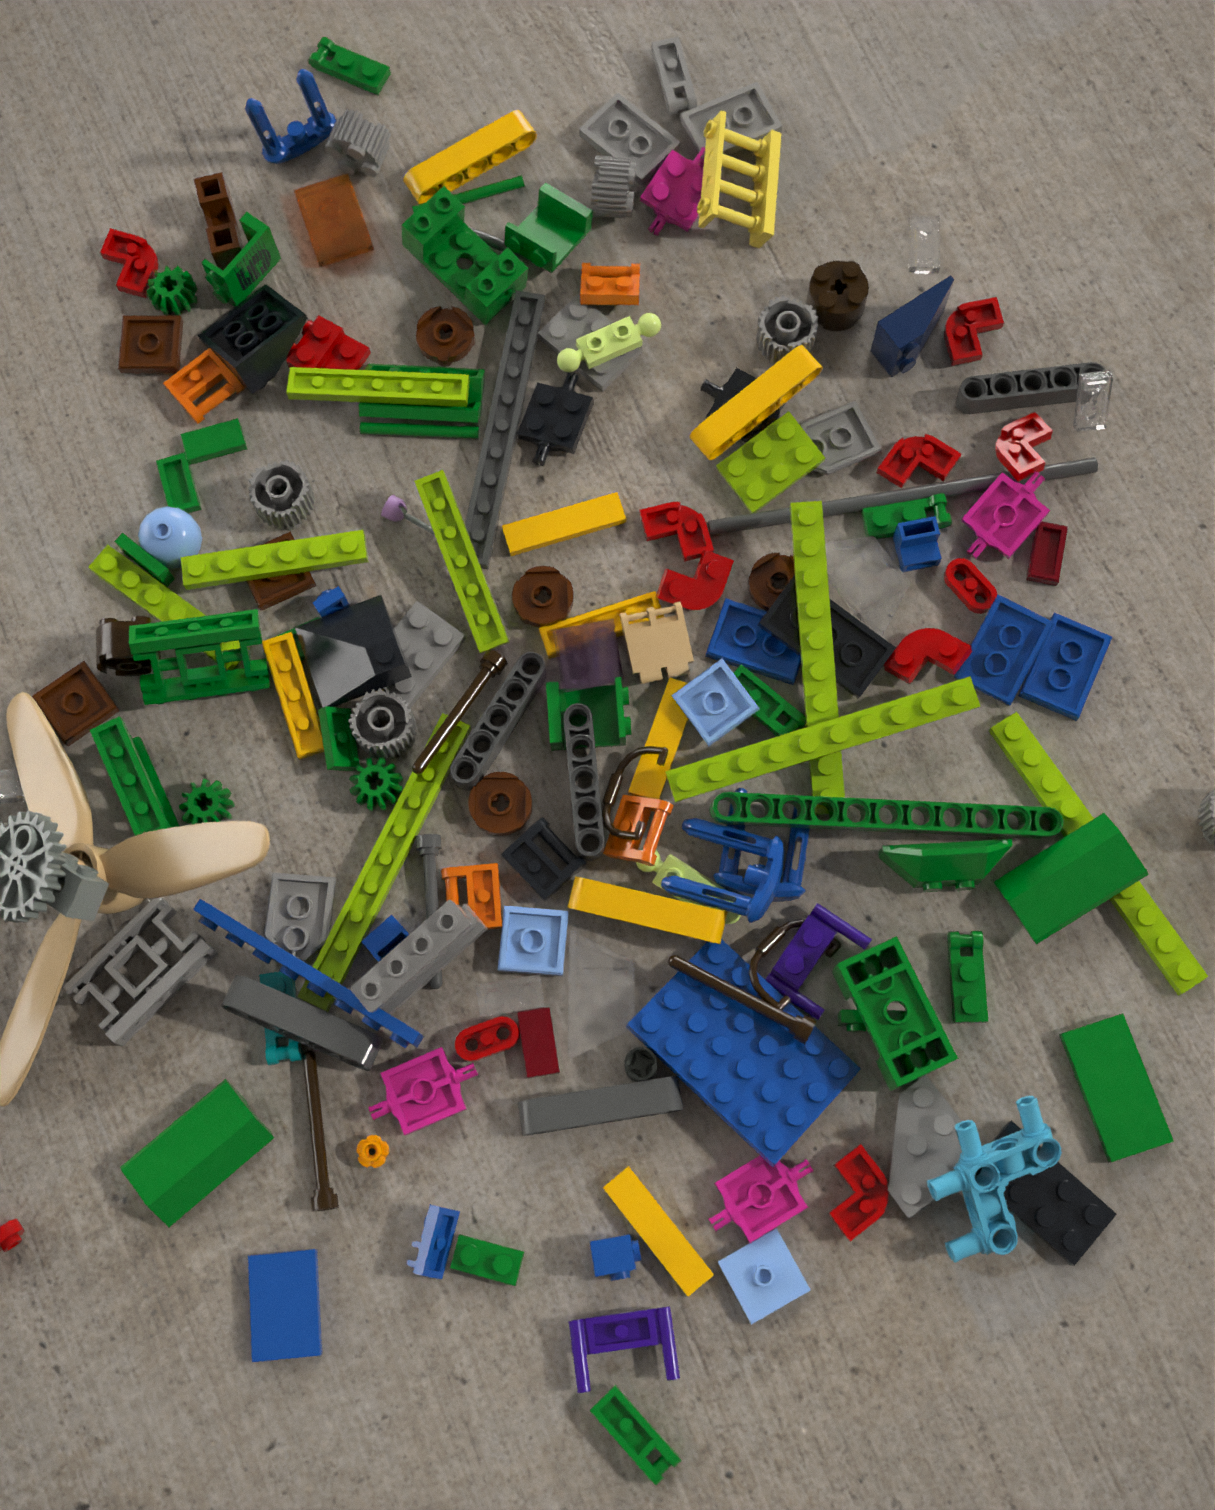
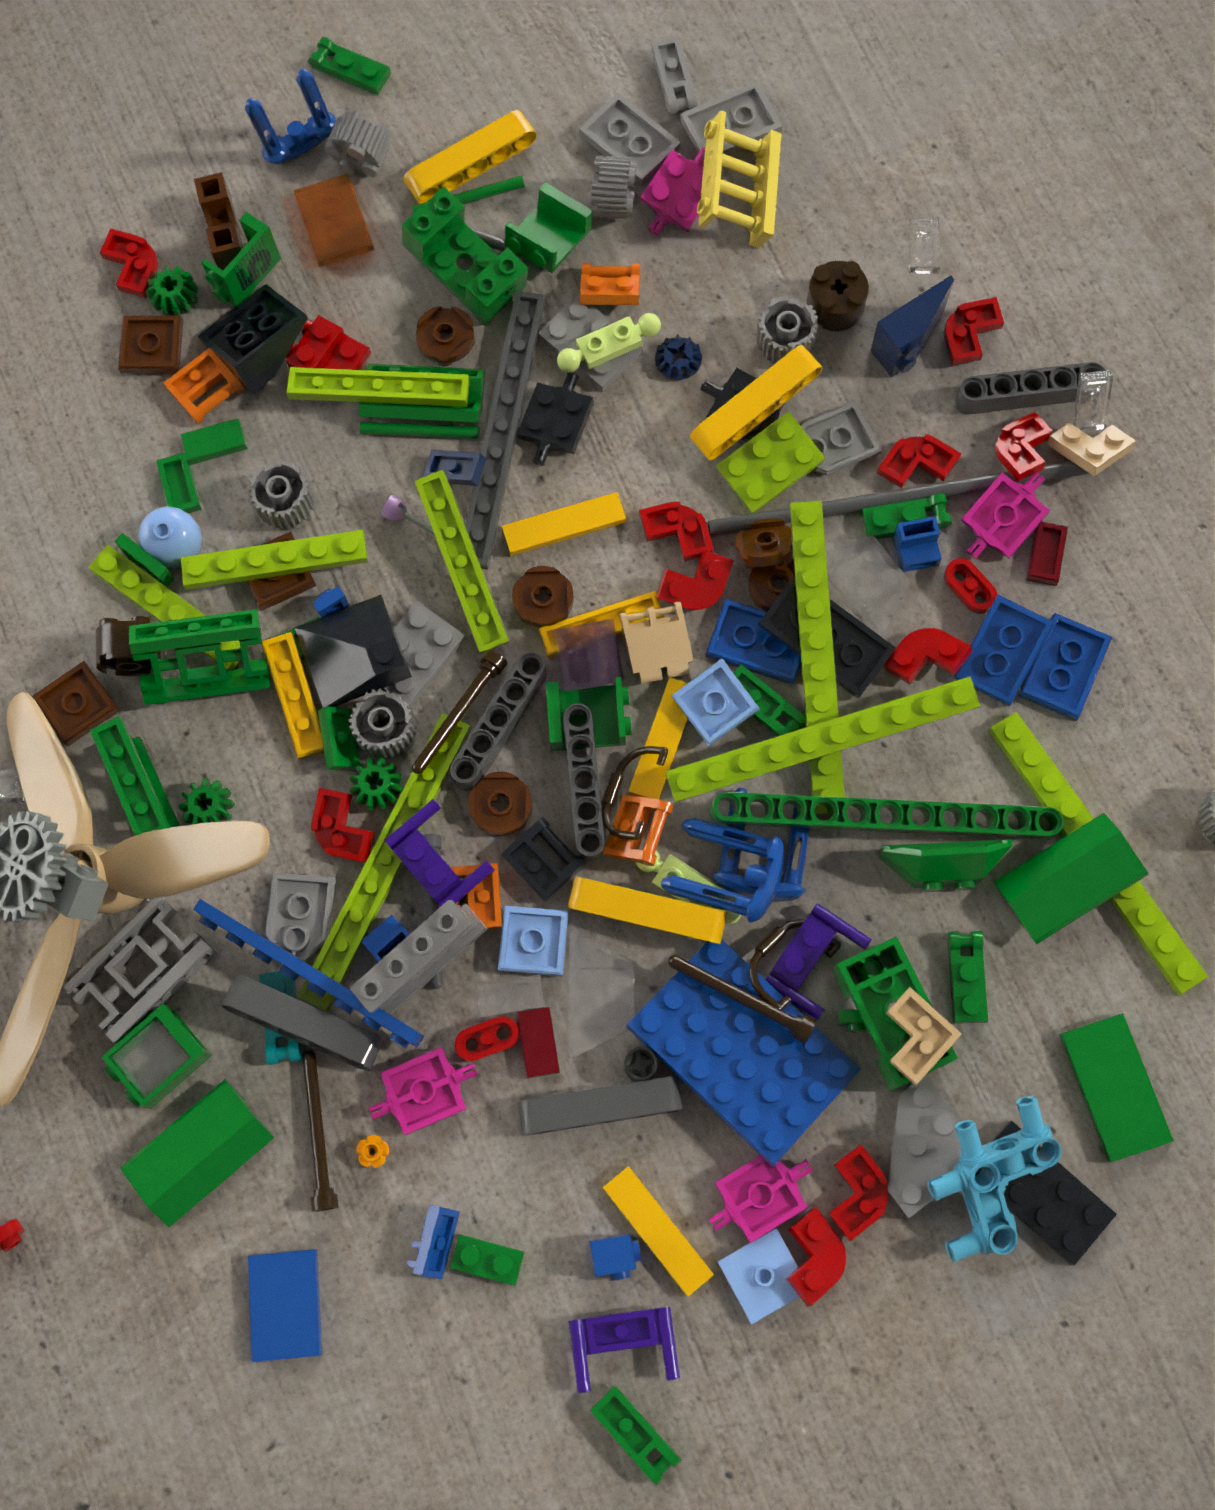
none -> window [102,1003,212,1109]
none -> red plate [311,788,375,863]
none -> dark purple plate [384,799,495,906]
none -> dark blue plate [422,450,486,486]
none -> dark blue gear [655,334,702,380]
none -> reddish brown plate [735,518,793,569]
none -> red plate [786,1207,846,1307]
none -> tan plate [886,987,962,1085]
none -> tan plate [1047,422,1136,476]

